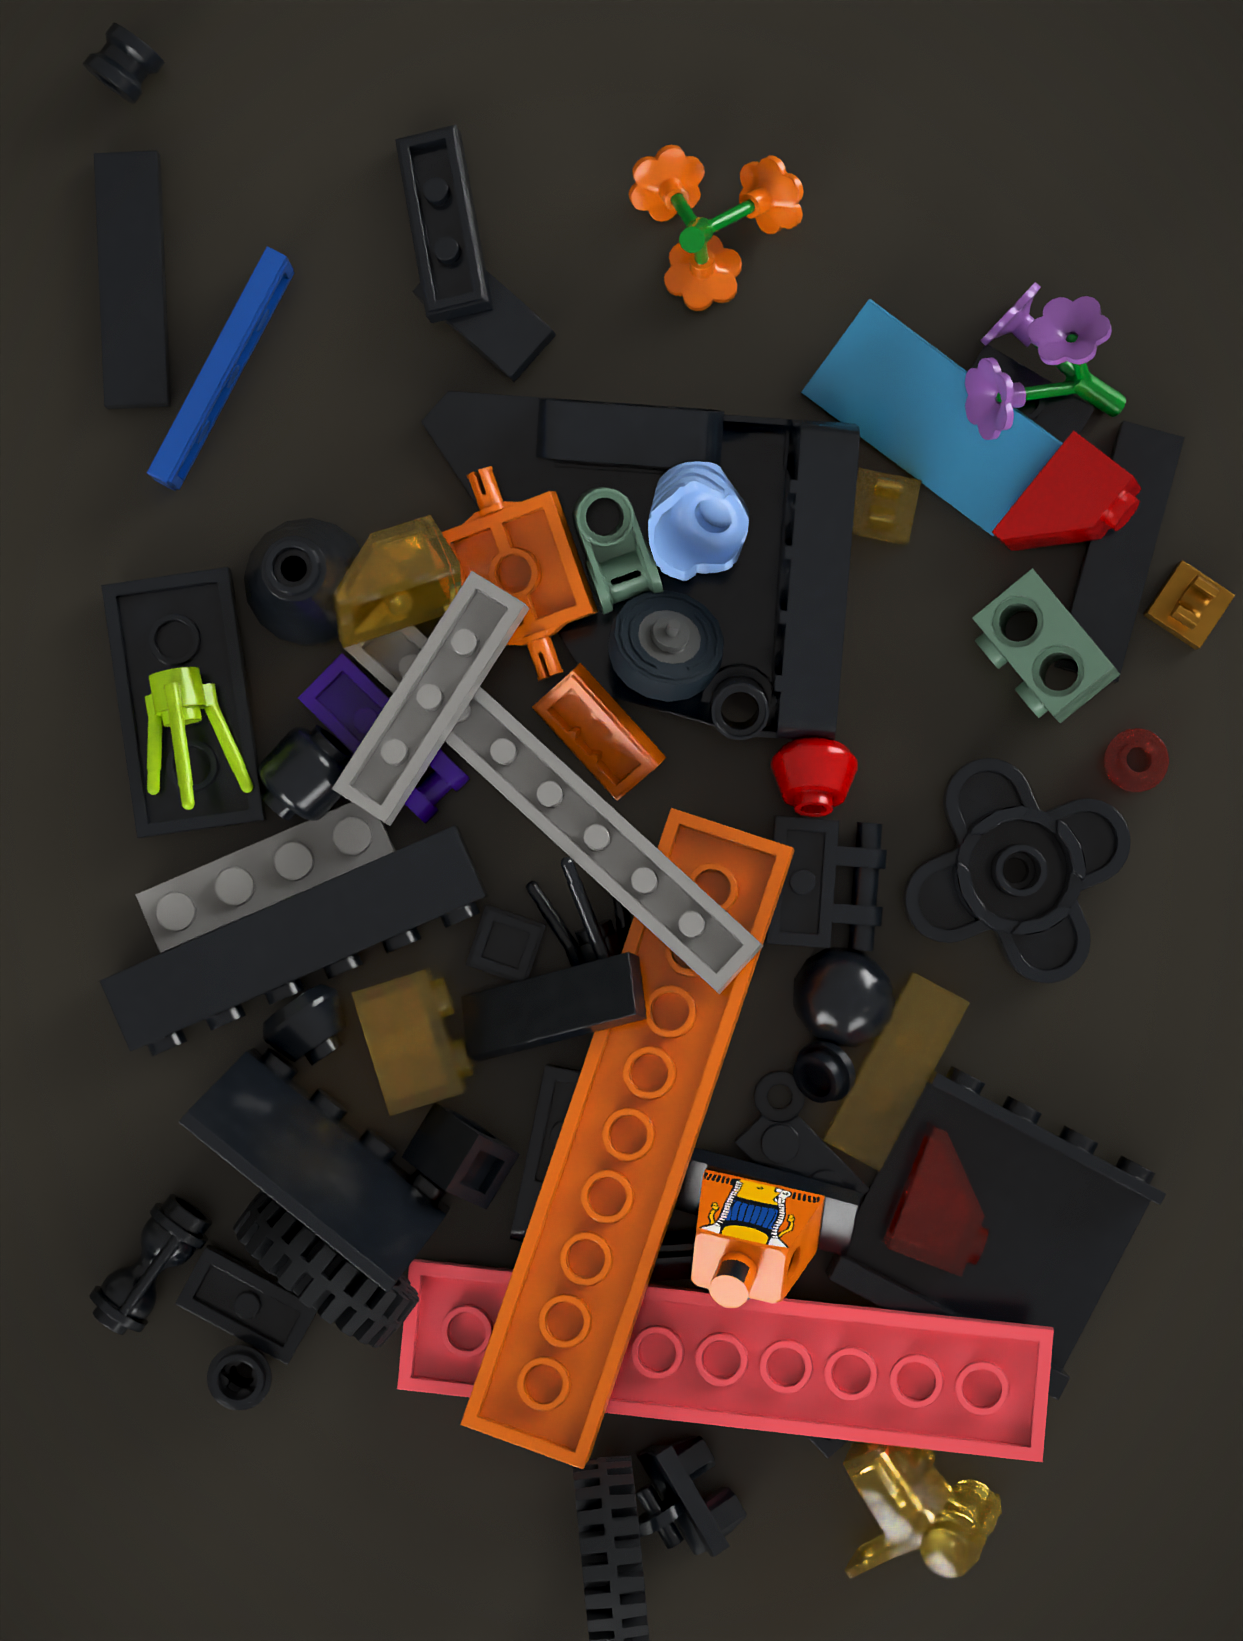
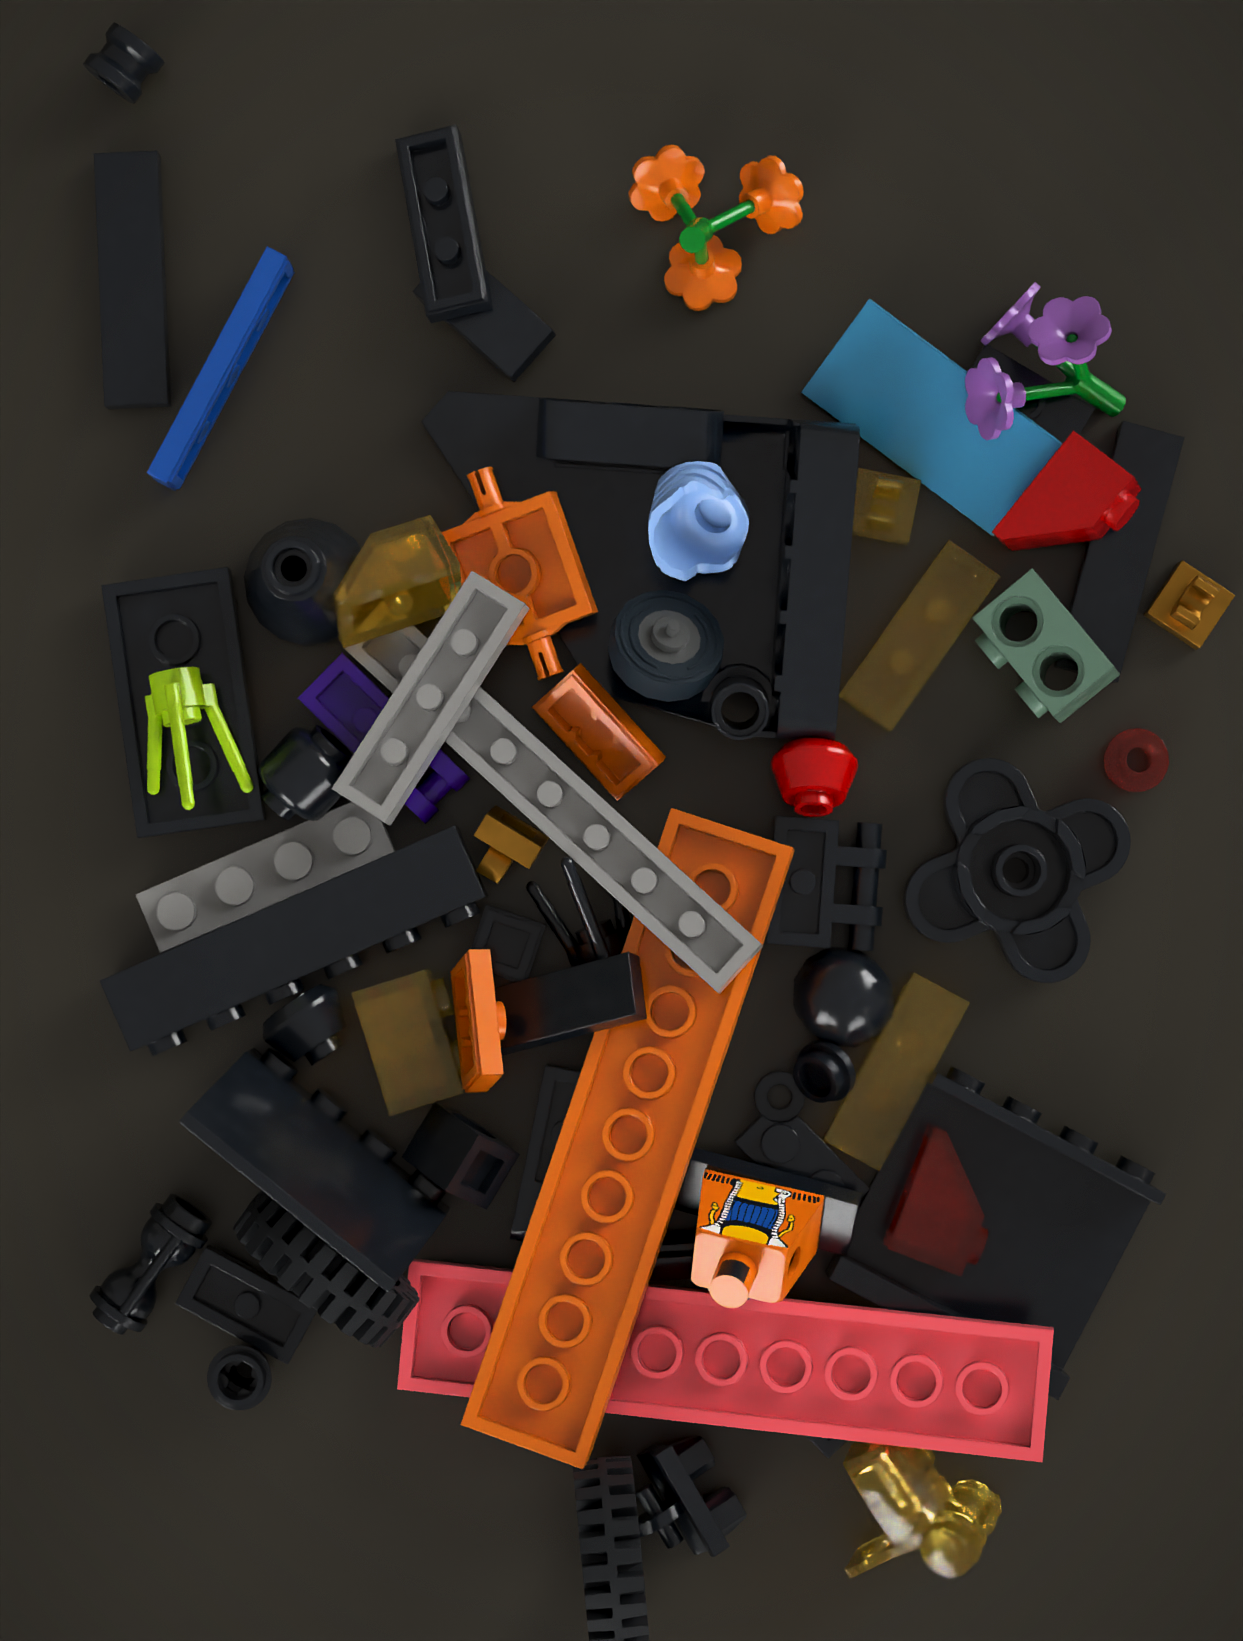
sand green piece [572,487,664,615] -> none
none -> orange plate [450,949,506,1093]
none -> pearl gold tile [474,805,549,884]
none -> clear yellow tile [839,540,1001,732]

